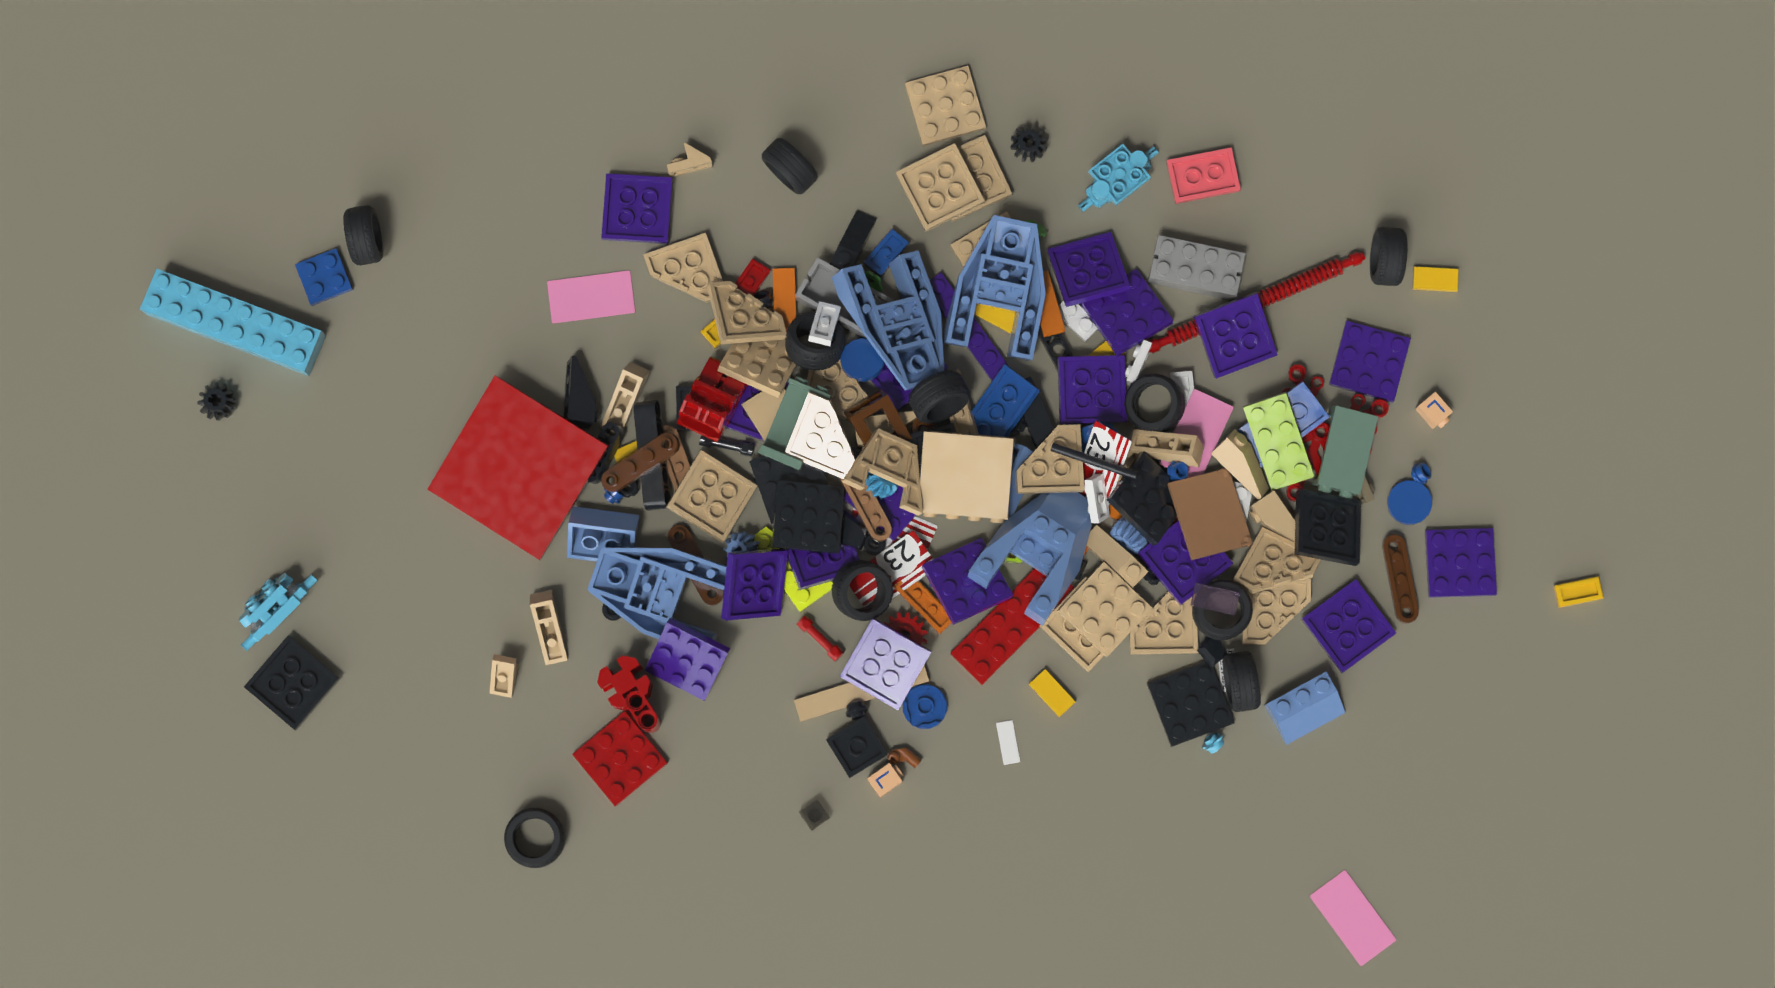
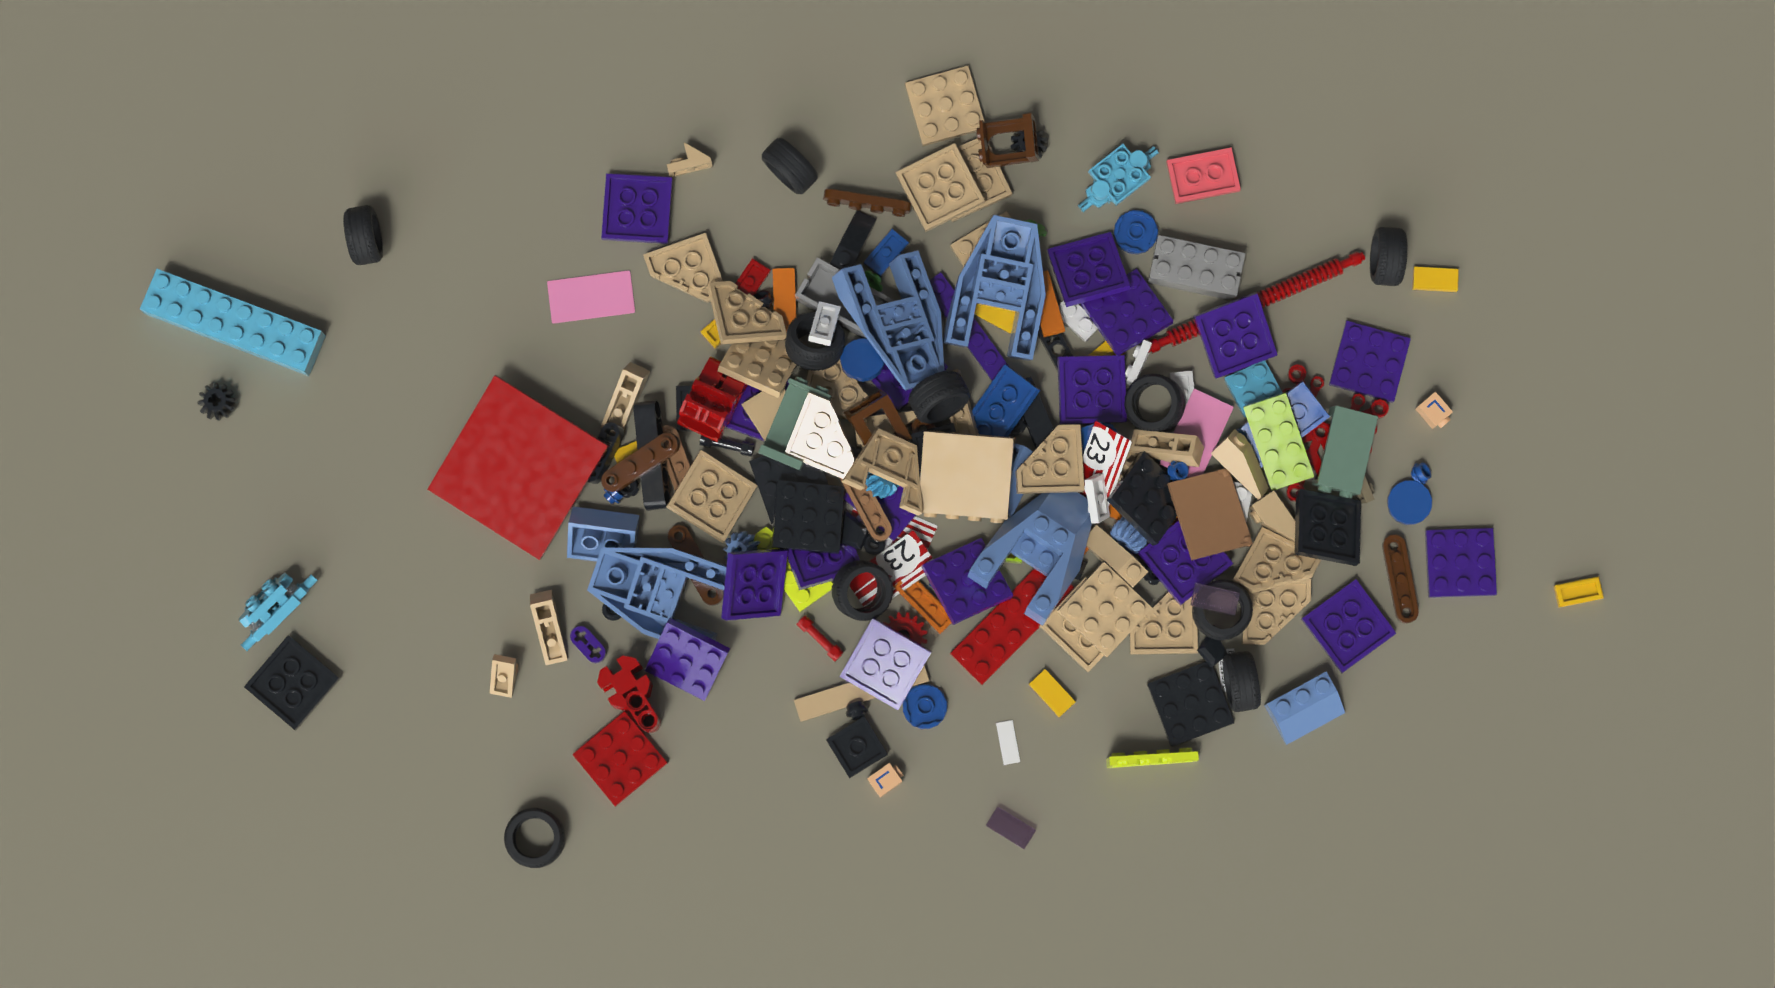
blue plate [295,248,353,306] -> none
black slope [563,356,598,429] -> none
clear smoke plate [799,799,830,831] -> none
dark orange arm [888,747,922,768] -> none
black bar [1050,443,1138,480] -> none
medium azure plate [1202,732,1224,754] -> none
bright pink sticker [1310,870,1396,966] -> none
none -> dark purple beam [570,626,606,664]
none -> reddish brown plate [823,189,911,217]
none -> reddish brown panel [976,113,1039,168]
none -> clear purple tile [986,806,1036,850]
none -> neon yellow wing [1106,748,1199,768]
none -> blue tile [1114,210,1158,255]
none -> medium azure plate [1225,360,1282,417]

